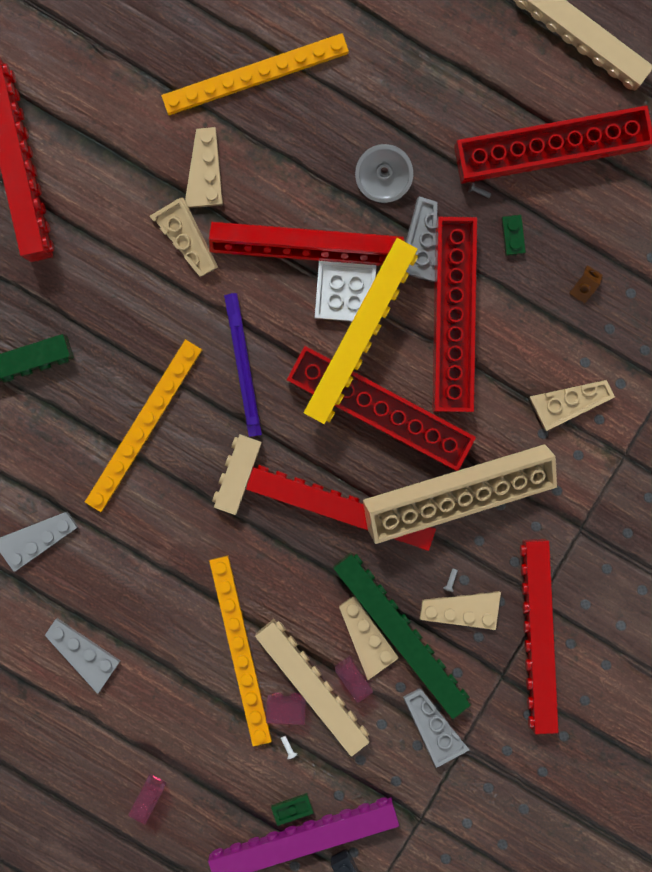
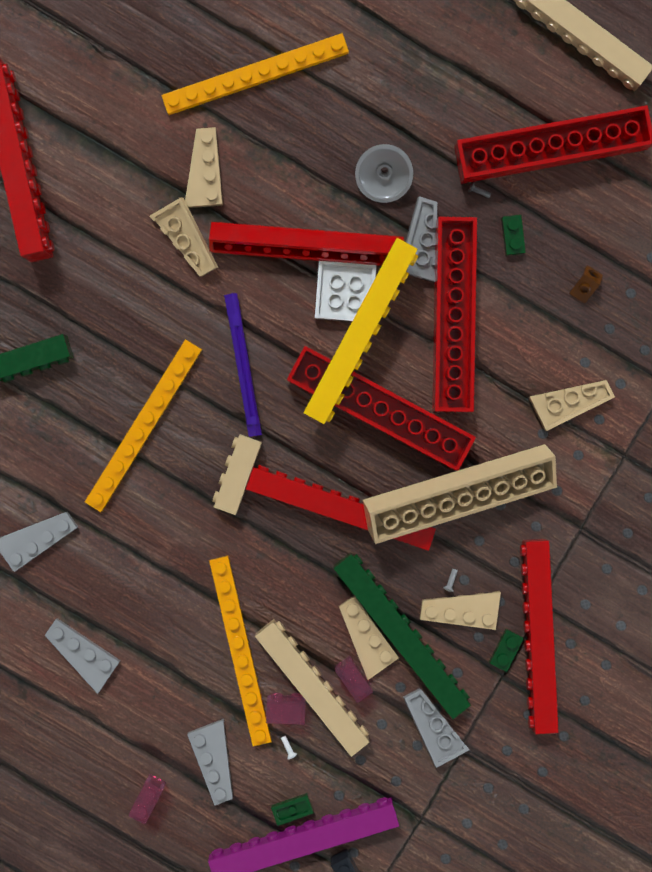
none -> light grey wing [187,719,233,805]
none -> dark green plate [489,629,524,672]

